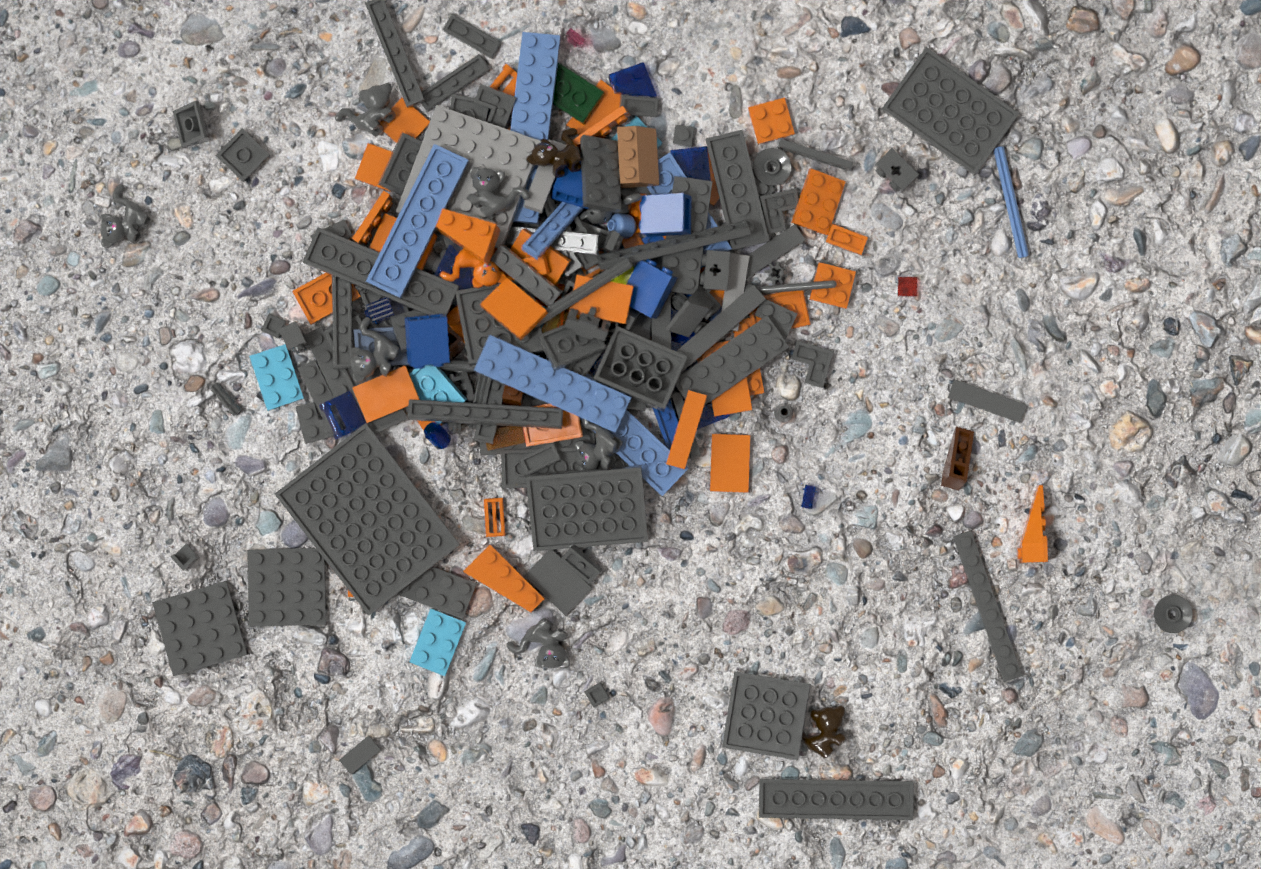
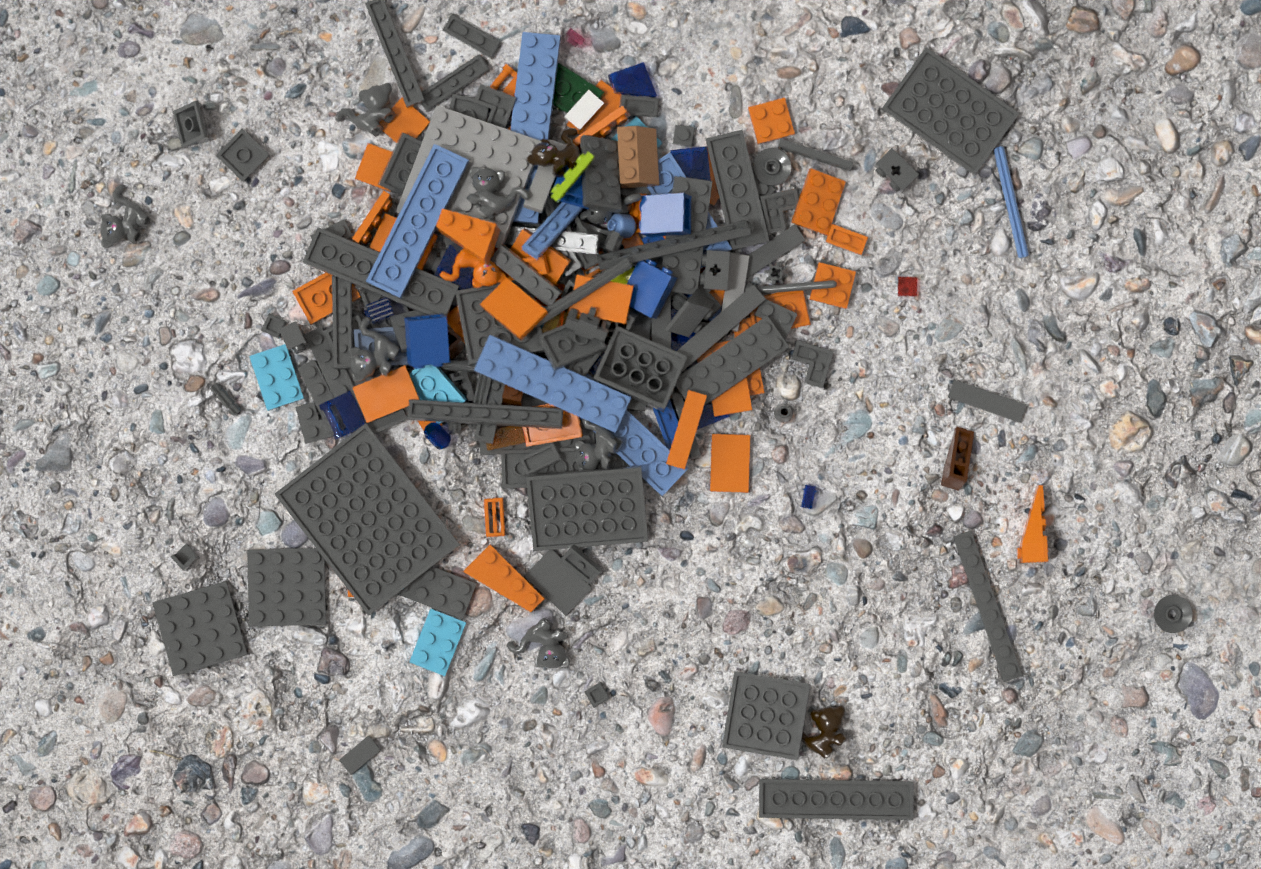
none -> lime plate [551,152,595,203]
none -> white sticker [564,90,604,130]

